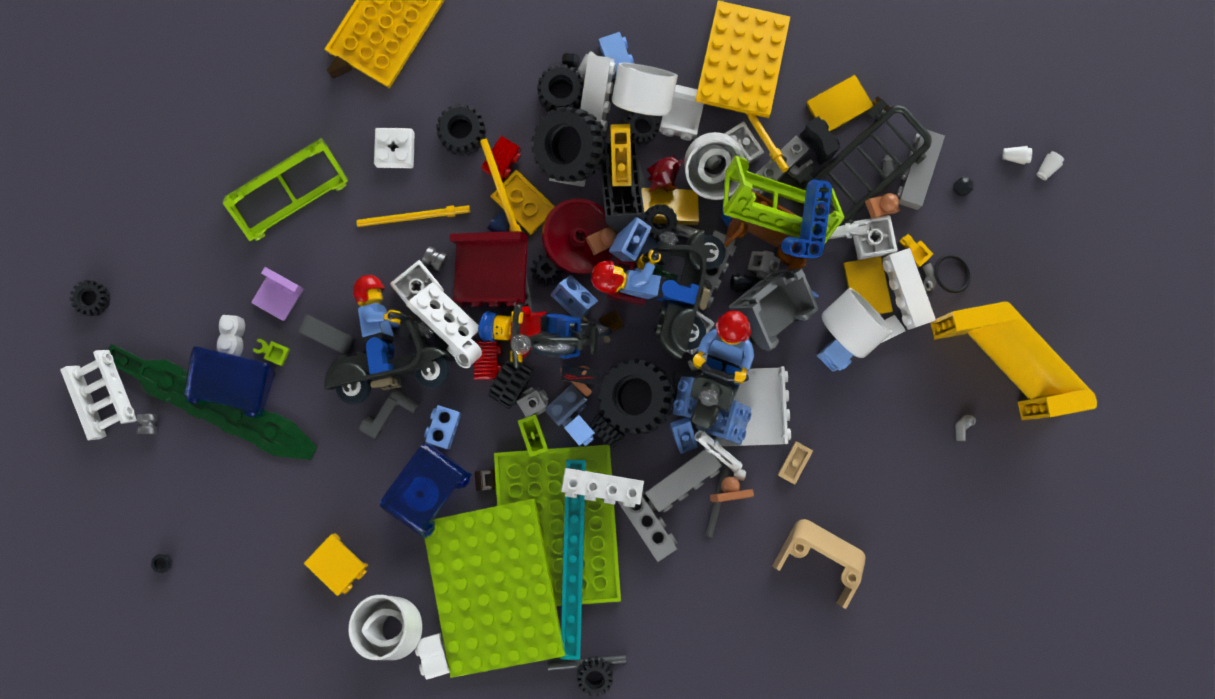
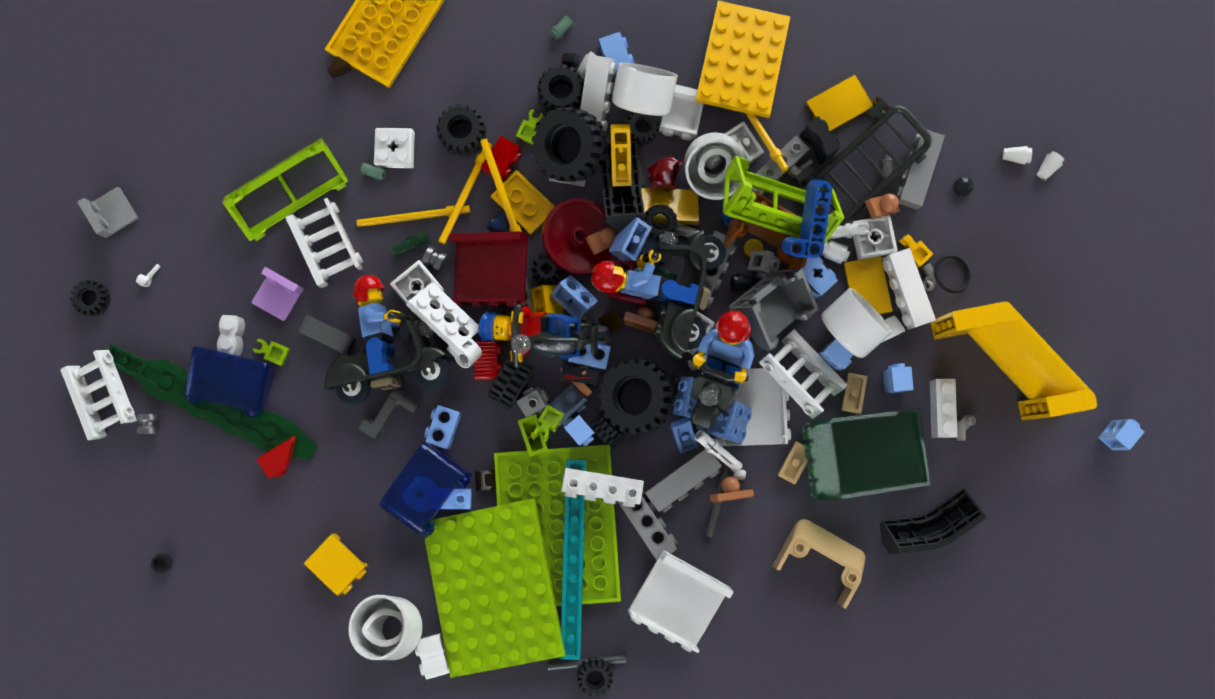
none -> light grey bracket [77,187,138,238]
none -> white hand [136,264,161,287]
none -> red slope [256,436,296,479]
none -> white fence [285,198,363,288]
none -> sand green pin [360,163,386,181]
none -> clear green pin [391,230,431,258]
none -> light blue brick [431,488,472,509]
none -> yellow bar [438,143,492,244]
none -> lime plate [516,109,543,145]
none -> yellow panel [530,285,564,315]
none -> lime plate [534,405,564,442]
none -> sand green pin [550,15,573,40]
none -> light blue brick [568,341,611,371]
none -> nougat tile [623,306,659,335]
none -> white panel [628,550,734,653]
none -> yellow tile [744,239,763,258]
none -> white fence [759,329,847,419]
none -> light blue brick [802,257,838,298]
none -> clear green windscreen [802,409,931,500]
none -> white brick [822,240,850,264]
none -> tan plate [841,373,868,414]
none -> black piece [880,488,987,554]
none -> light blue brick [883,363,914,394]
none -> white brick [930,379,957,438]
none -> light blue brick [1098,419,1144,450]

